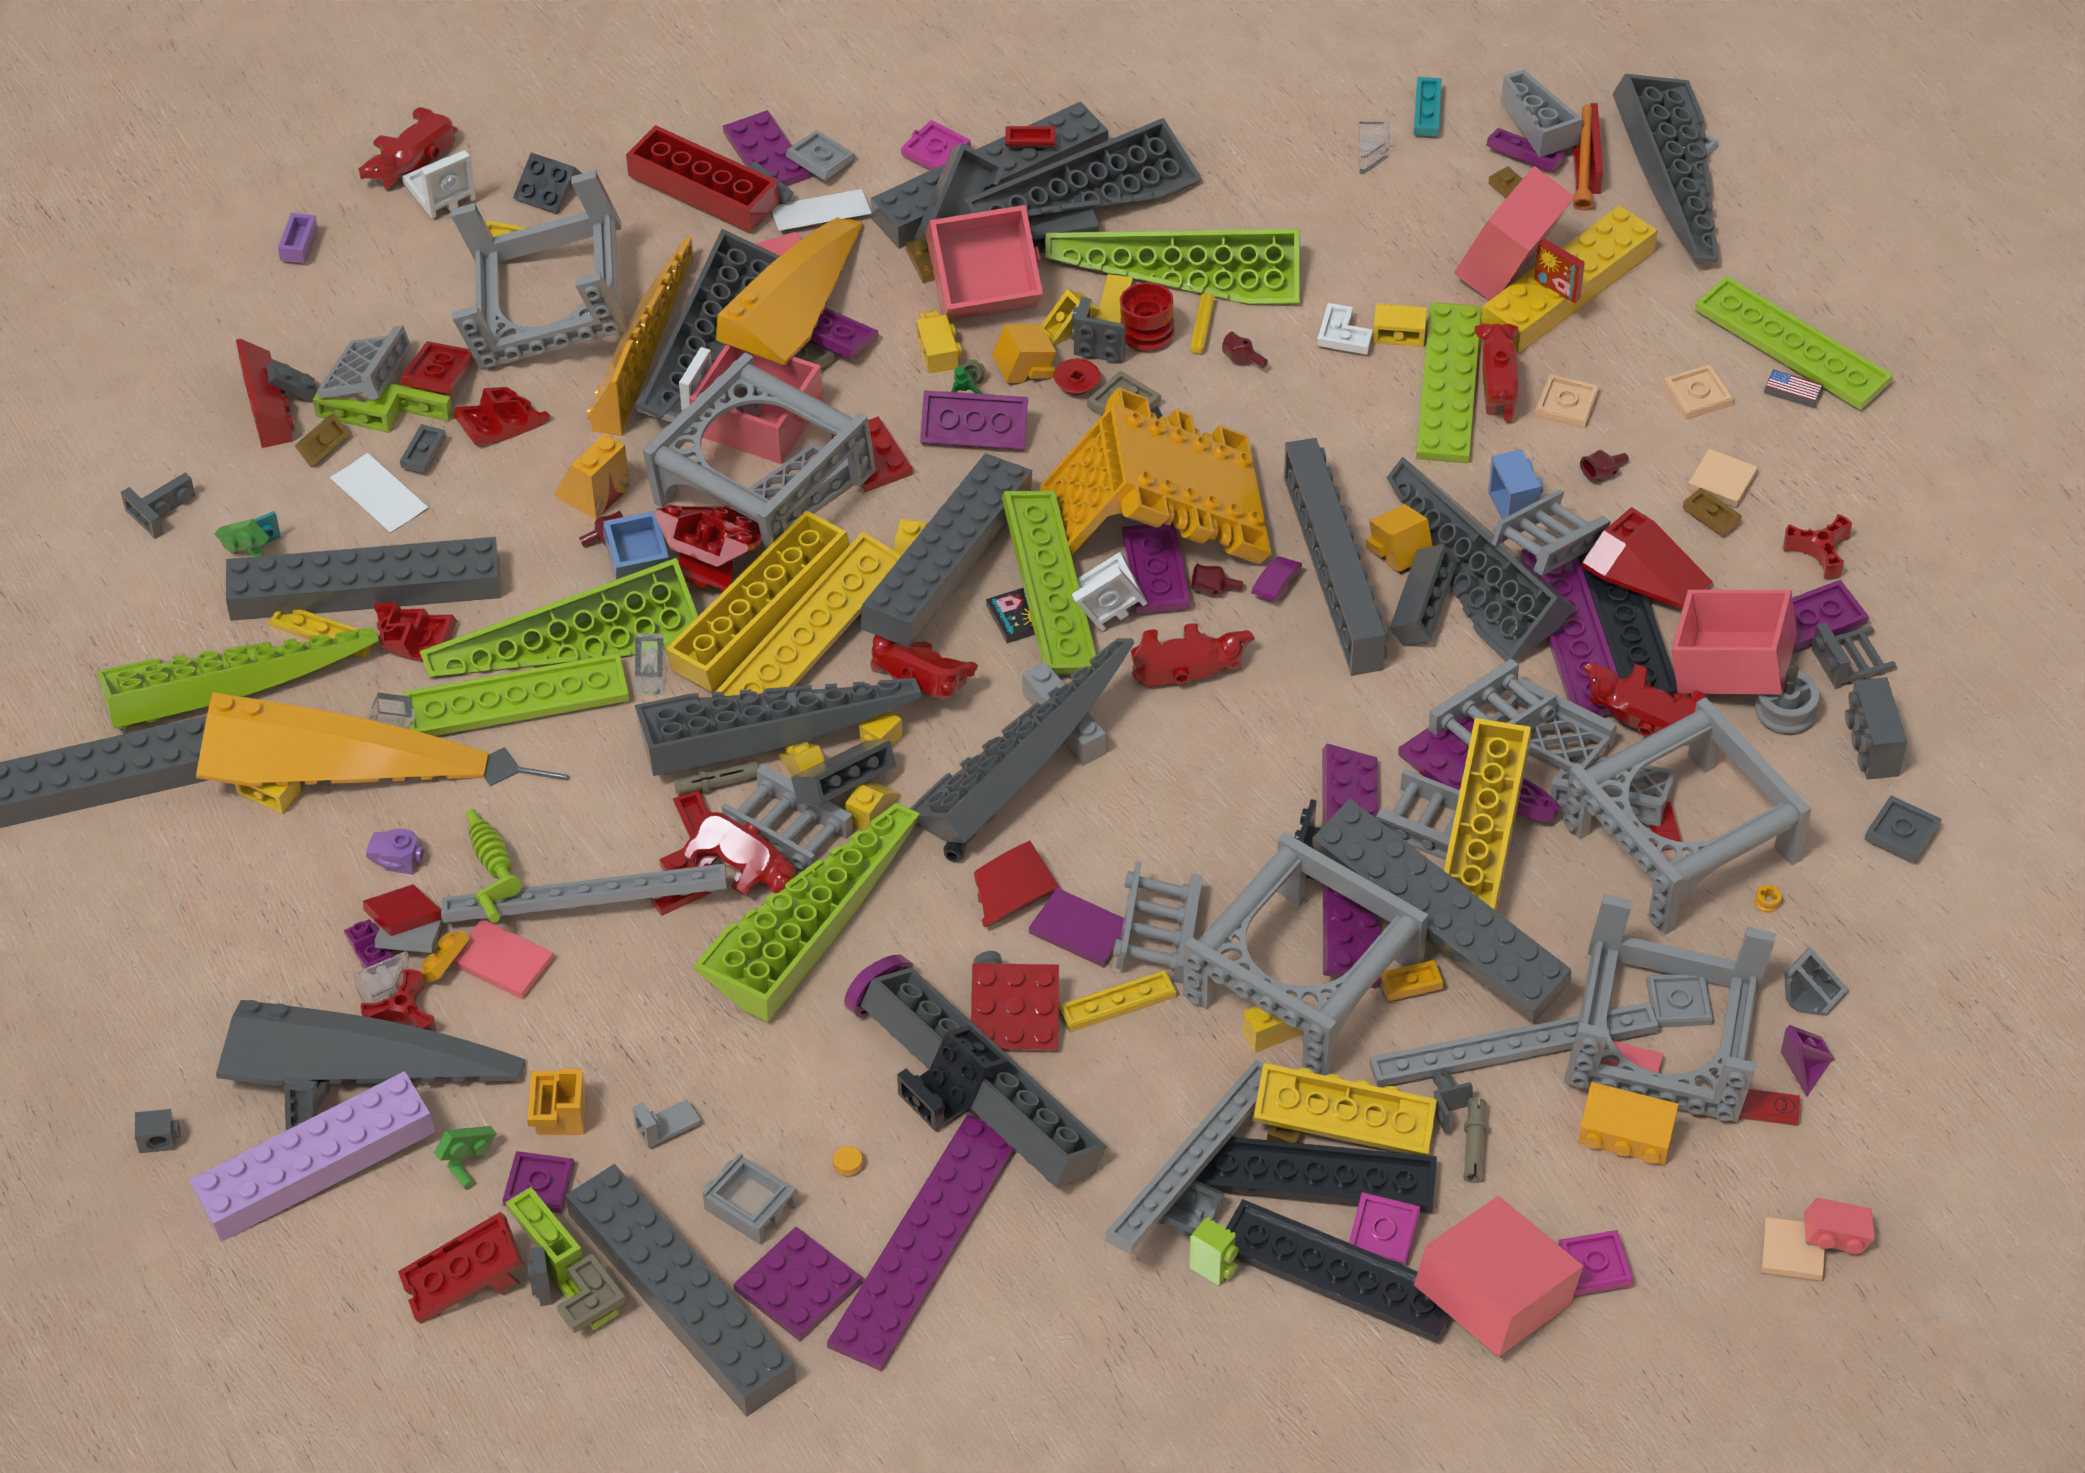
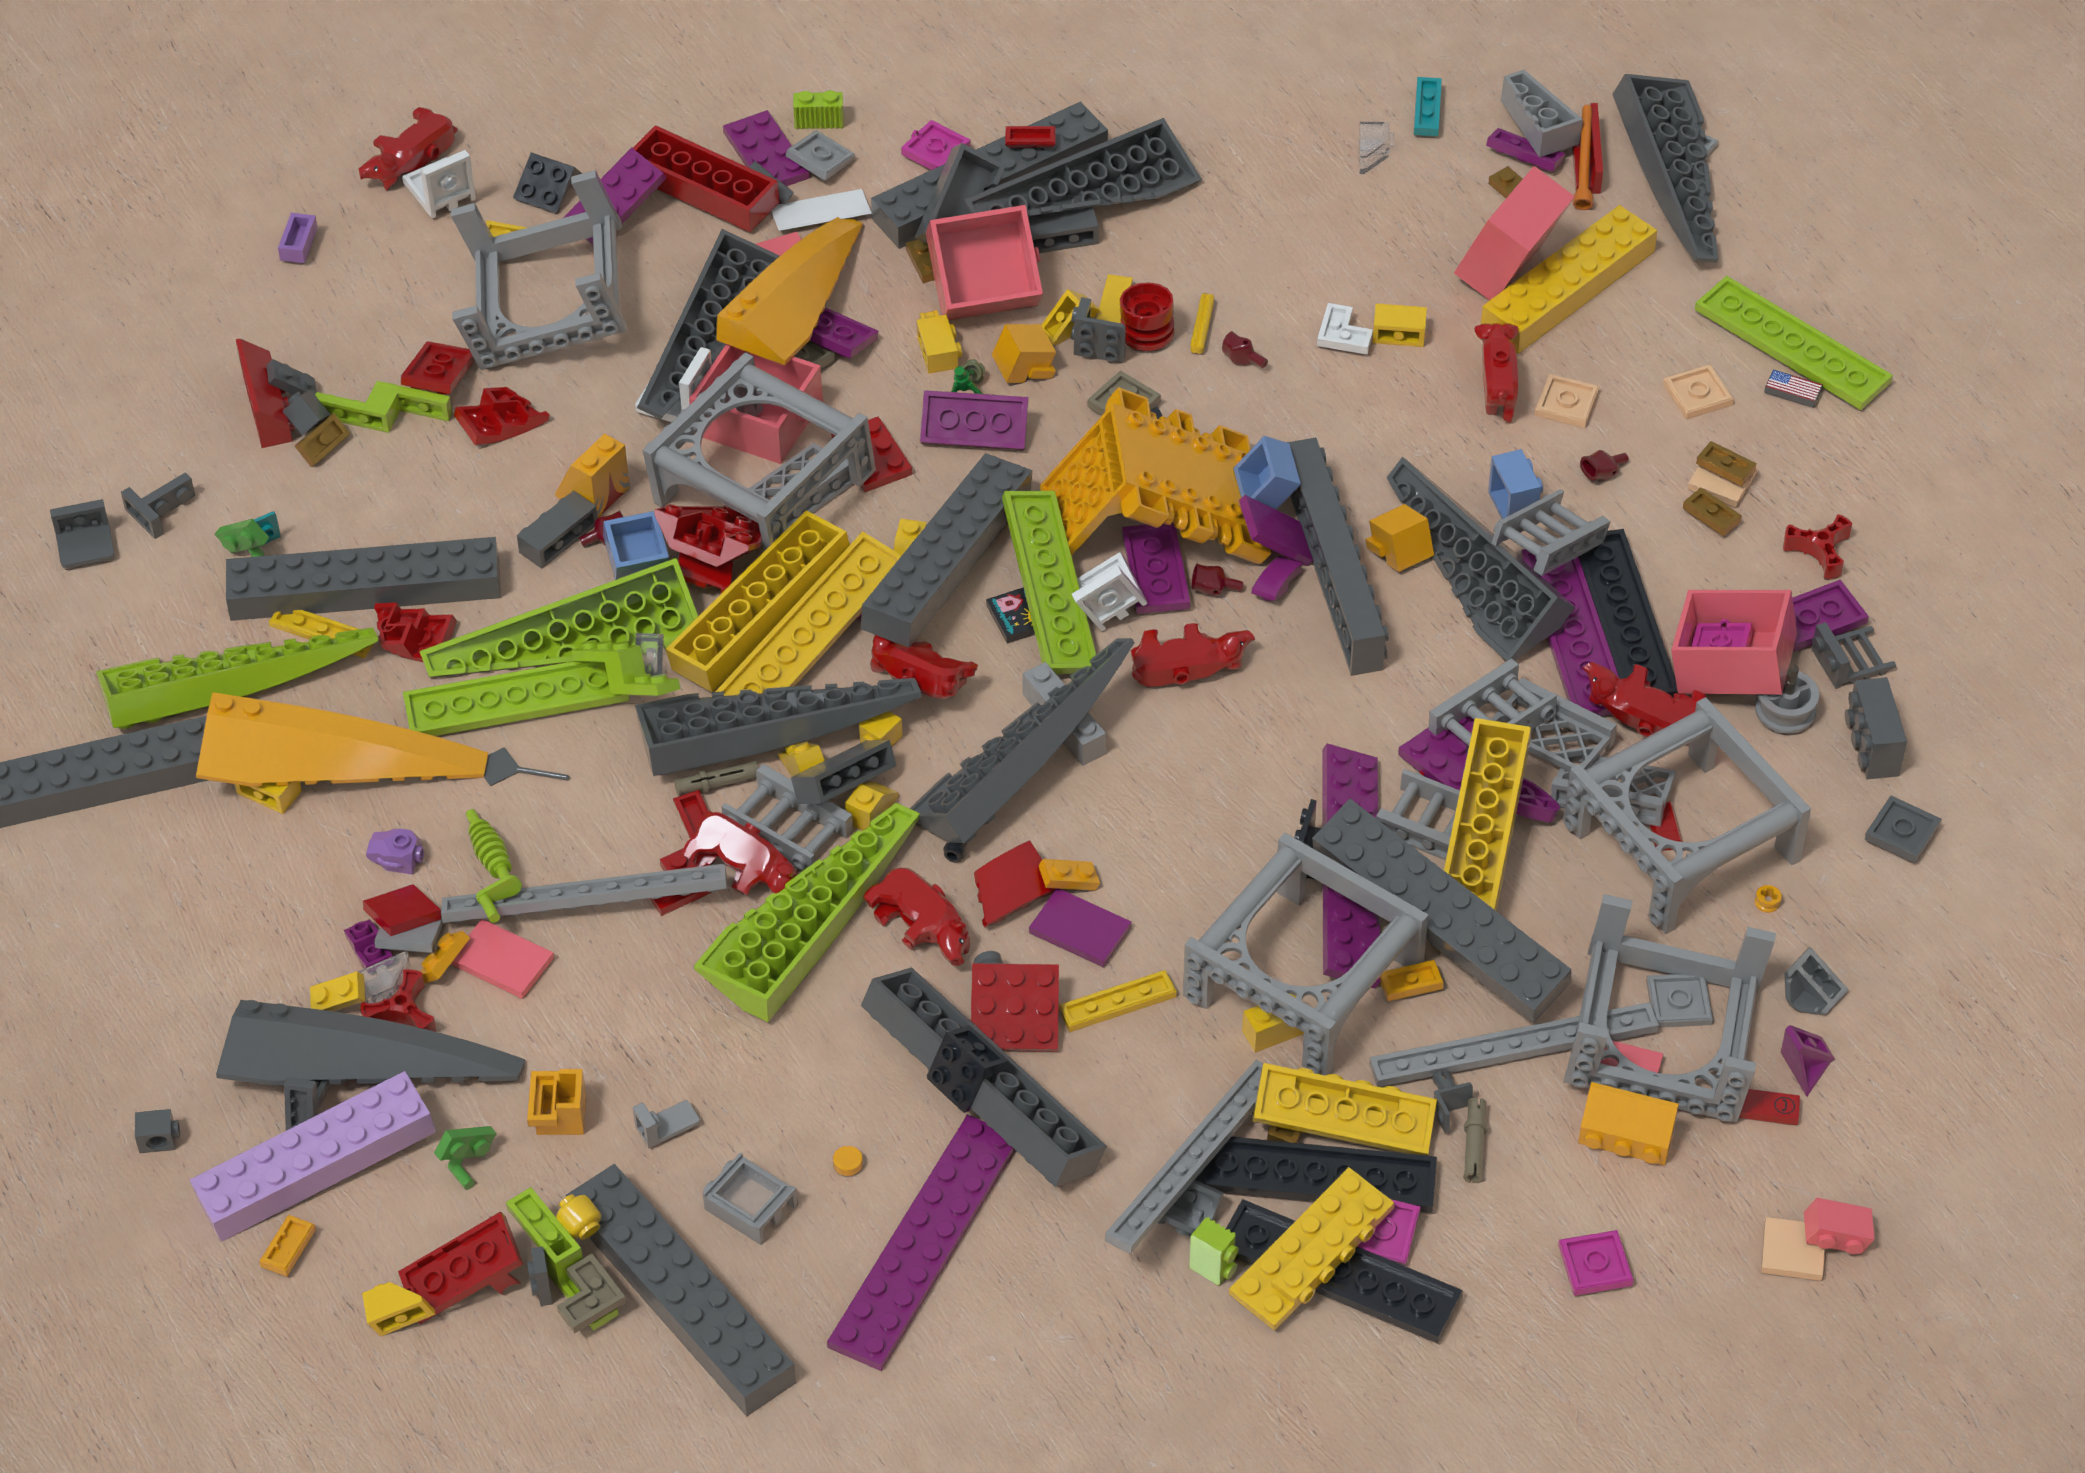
light grey fence [317,325,412,400] -> none
white sticker [329,453,428,533] -> none
clear slope [366,692,415,729] -> none
dark grey plate [400,424,446,474] -> none
magenta tile [502,1151,575,1214] -> none
light orange wedge [587,237,693,436] -> none
magenta plate [733,1226,862,1342] -> none
magenta piece [844,954,913,1018] -> none
black bracket [897,1068,963,1131] -> none
lime wedge [1045,228,1300,305] -> none
red piece [1054,358,1100,396] -> none
light grey fence [1112,861,1203,983] -> none
dark grey brick [1390,544,1457,646] -> none
coral container [1414,1196,1584,1357] -> none
lime plate [1416,302,1481,463] -> none
red tile [1534,238,1585,303] -> none
red wedge [1581,507,1713,609] -> none
none -> dark grey bracket [50,499,115,568]
none -> light orange plate [259,1214,316,1277]
none -> dark grey brick [283,390,330,435]
none -> yellow plate [310,971,365,1012]
none -> yellow slope [362,1282,435,1337]
none -> dark grey brick [517,491,598,569]
none -> yellow head [556,1194,601,1240]
none -> magenta plate [563,147,667,247]
none -> lime bracket [571,640,681,696]
none -> lime brick [793,90,844,130]
none -> red animal [863,868,970,966]
none -> light orange plate [1039,859,1100,891]
none -> yellow plate [1229,1167,1394,1331]
none -> medium blue piece [1233,436,1301,509]
none -> magenta tile [1239,495,1313,566]
none -> dark pink plate [1691,619,1753,647]
none -> pearl gold plate [1696,441,1757,486]

